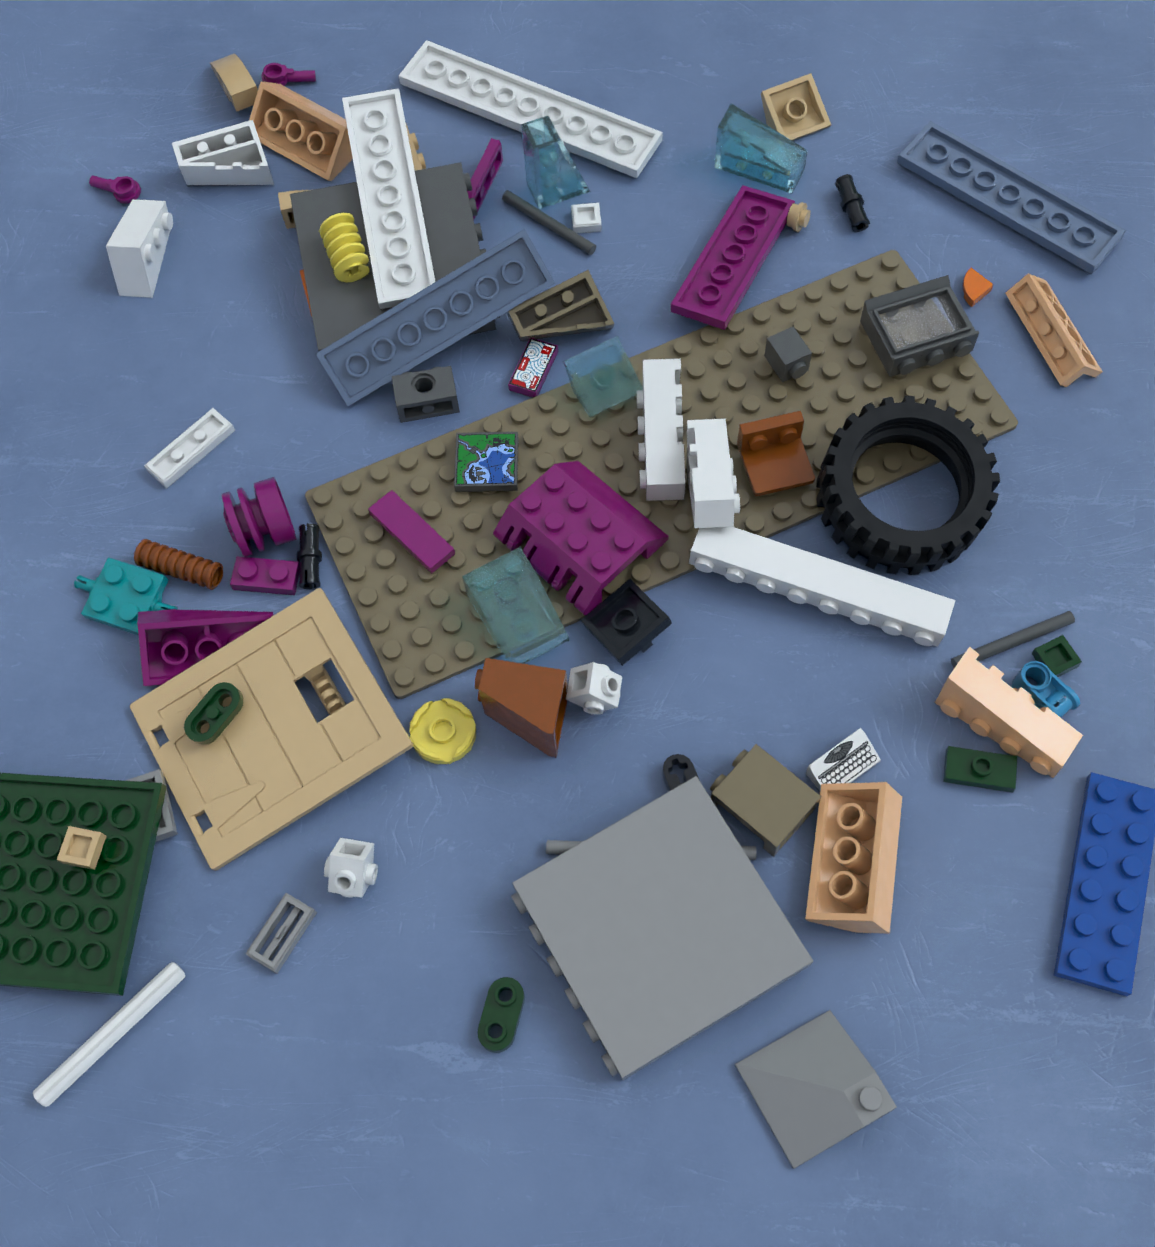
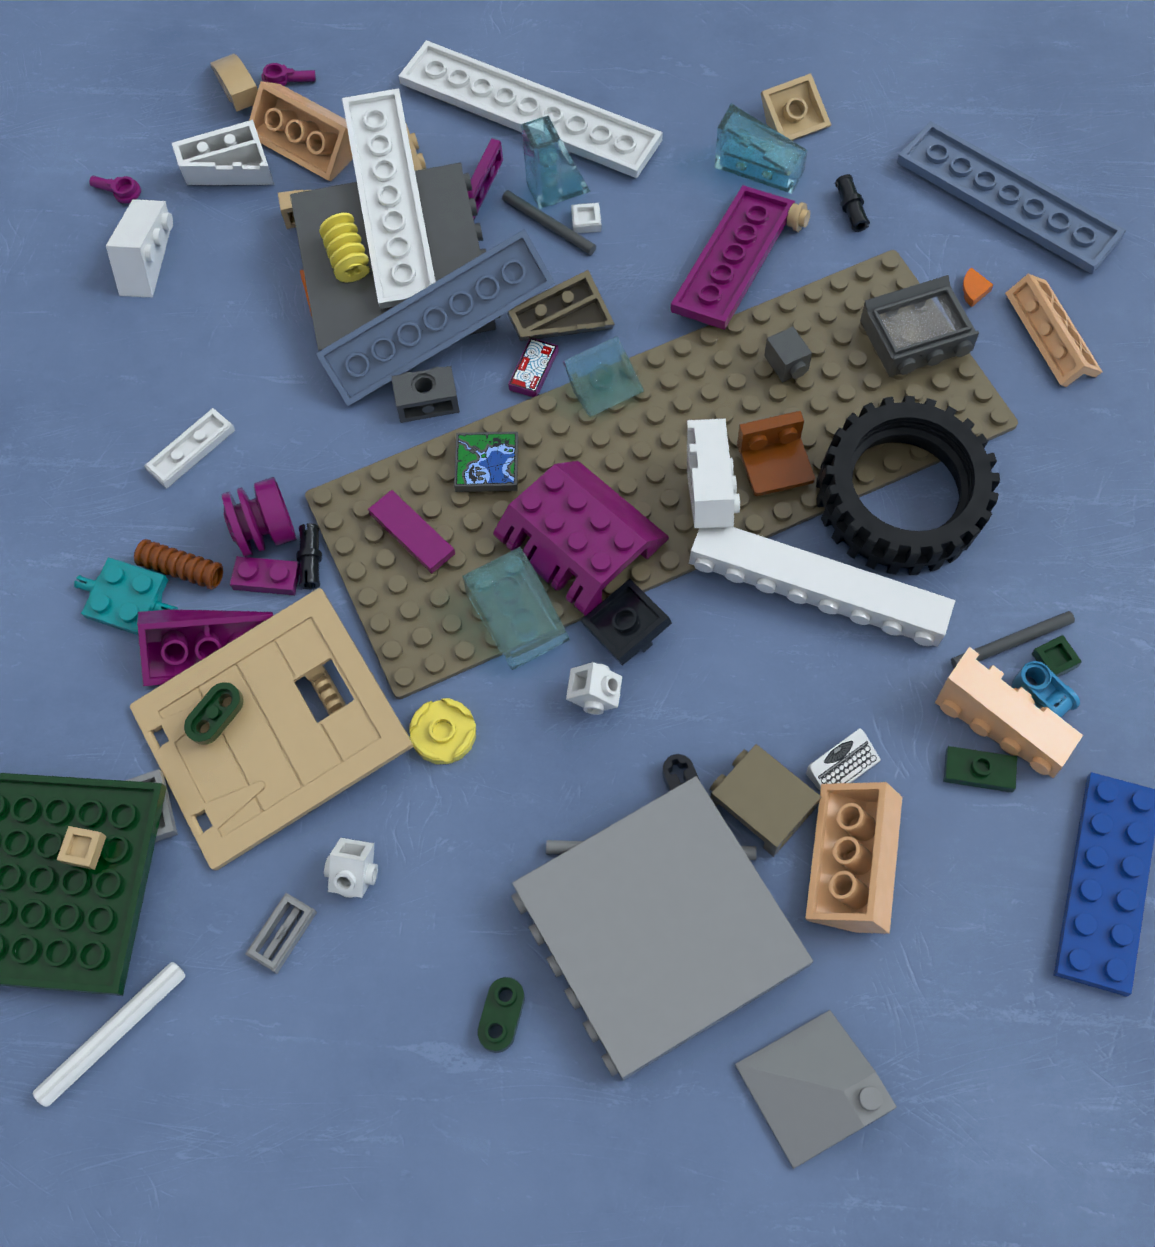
dark orange slope [475,658,568,758] -> none
white wedge [637,358,685,501] -> none

